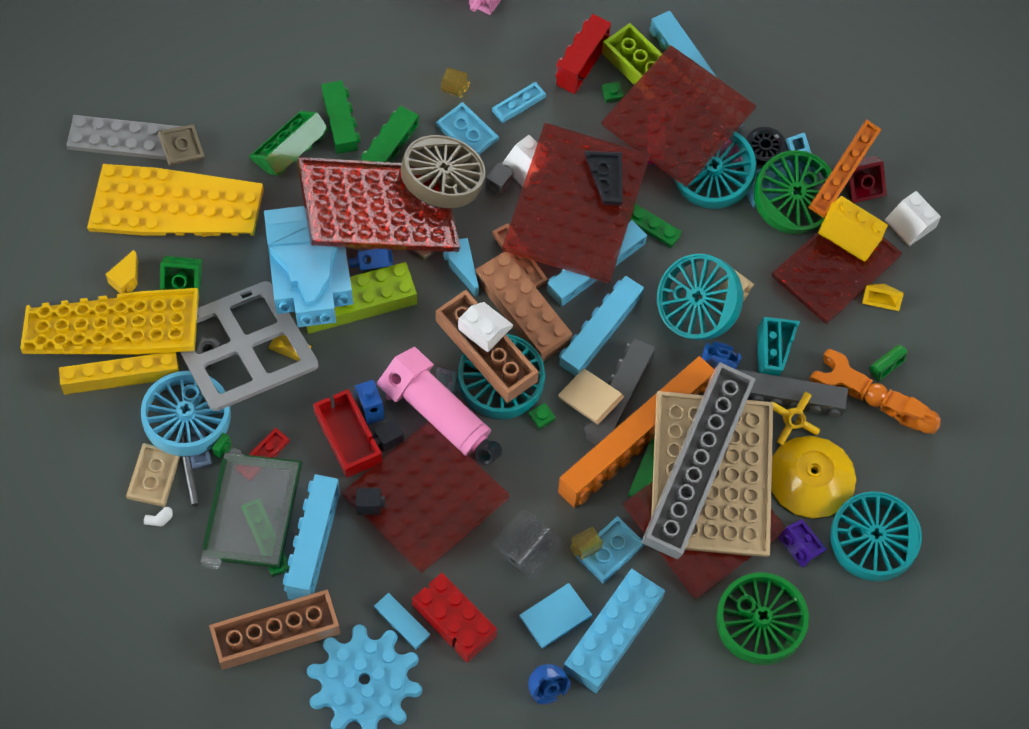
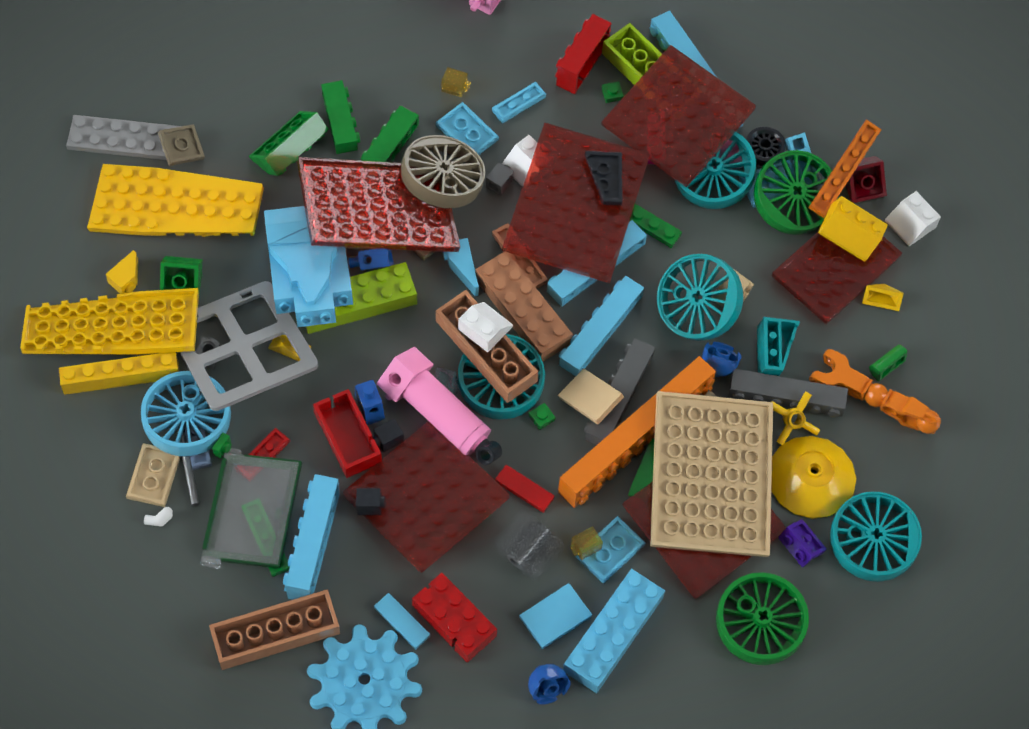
light grey brick [641,362,756,560] -> none
none -> red tile [495,464,555,513]

